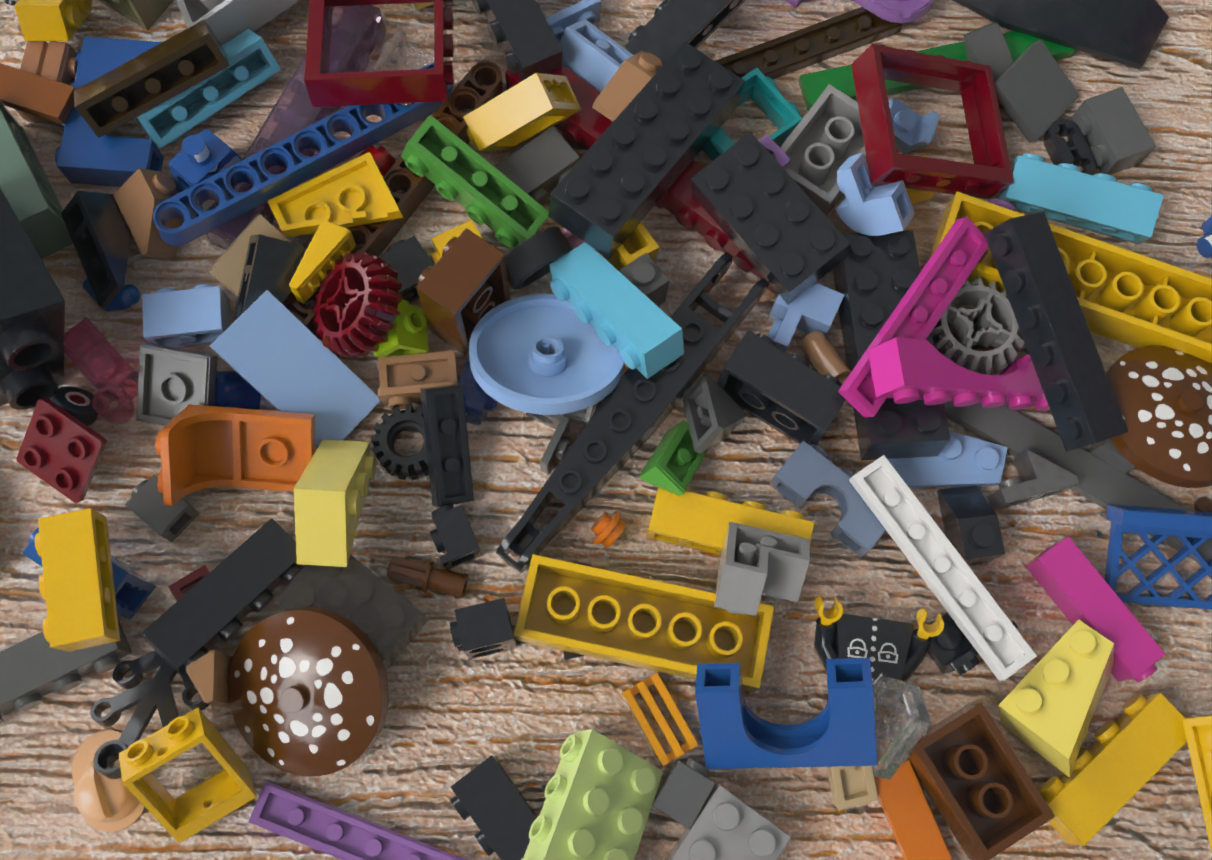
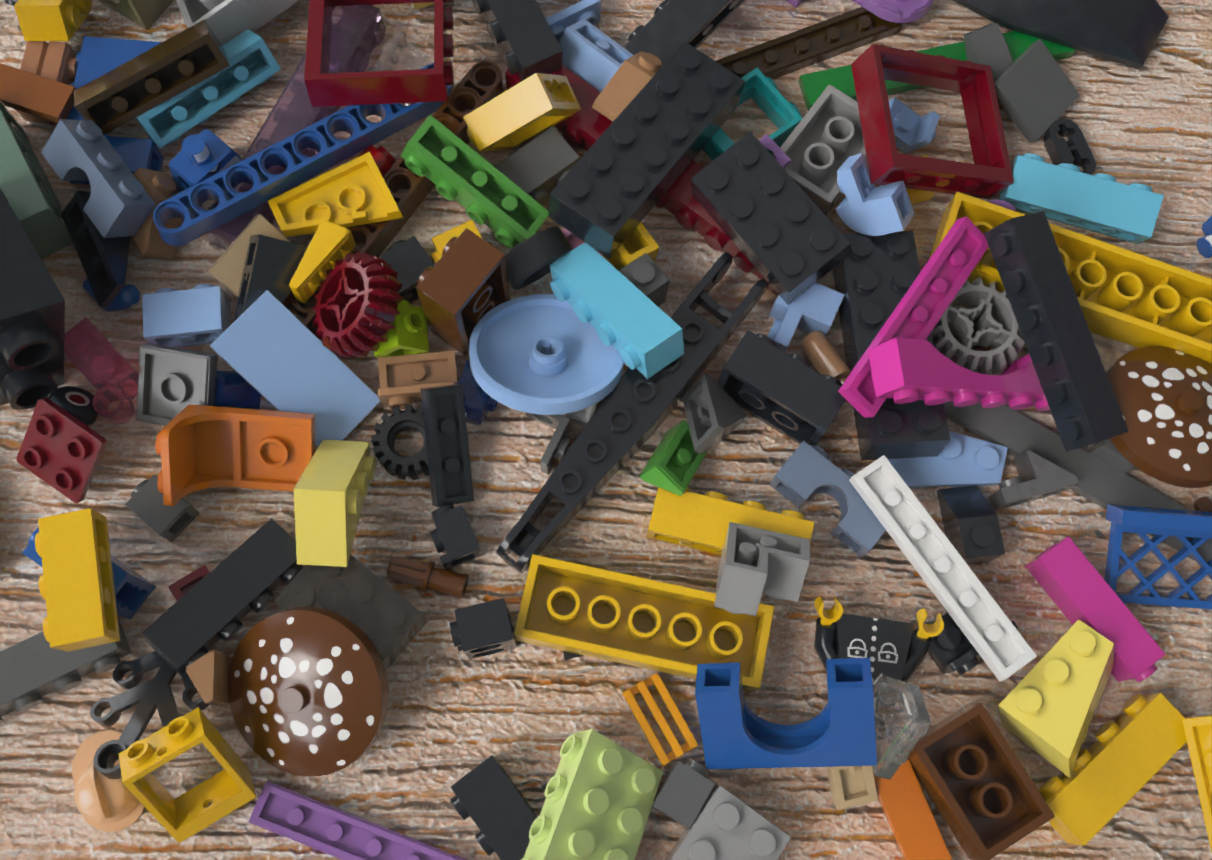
orange plate [591,511,627,548] -> none
dark grey brick [1071,87,1156,175] -> none
none -> sand blue arch [41,119,156,238]

